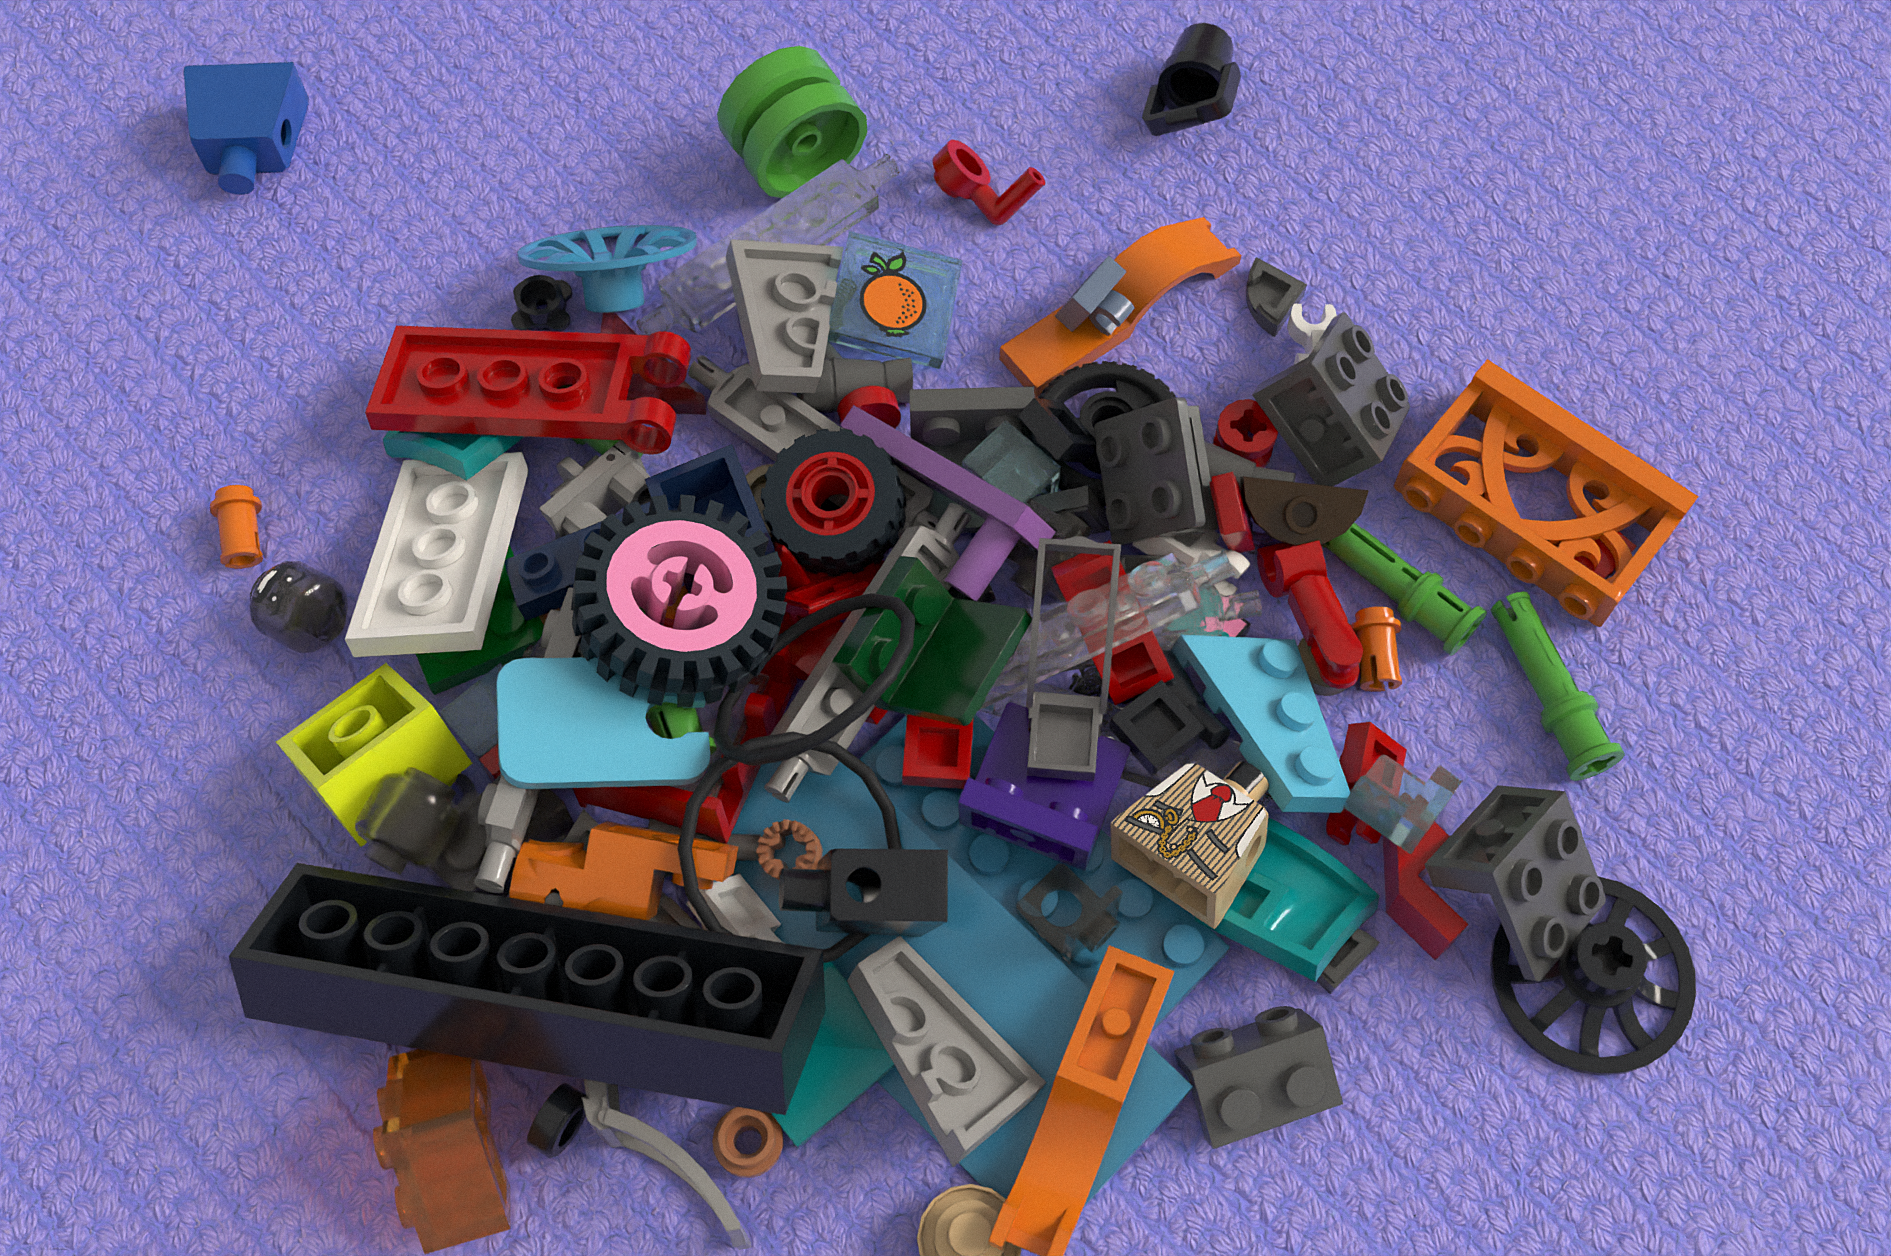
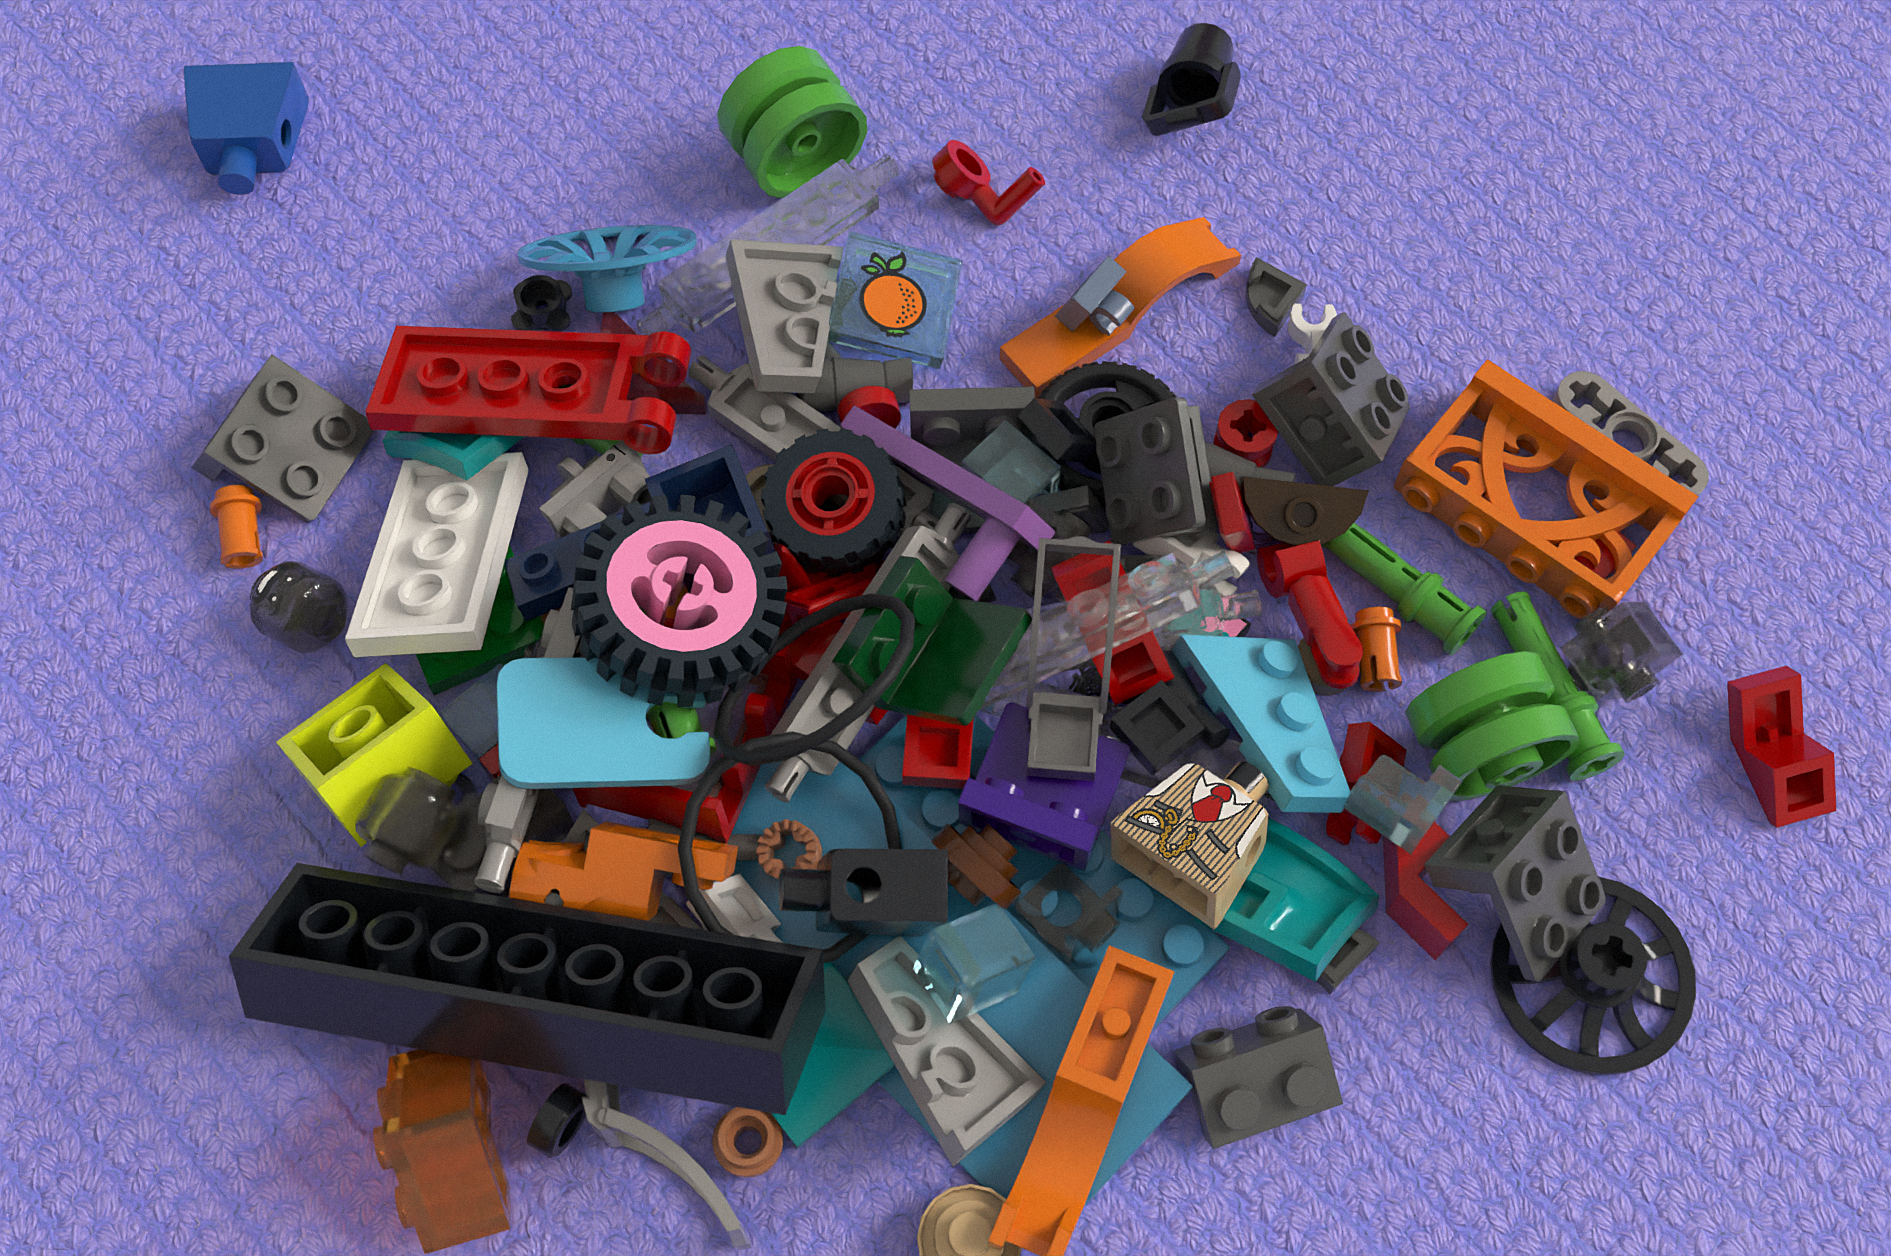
none -> dark grey bracket [191,354,374,522]
none -> clear light blue panel [913,904,1036,1024]
none -> reddish brown plate [931,823,1022,910]
none -> bright green wheel [1405,651,1581,801]
none -> light grey beam [1551,371,1709,503]
none -> clear smoke brick [1560,602,1683,703]
none -> red slope [1727,666,1836,828]

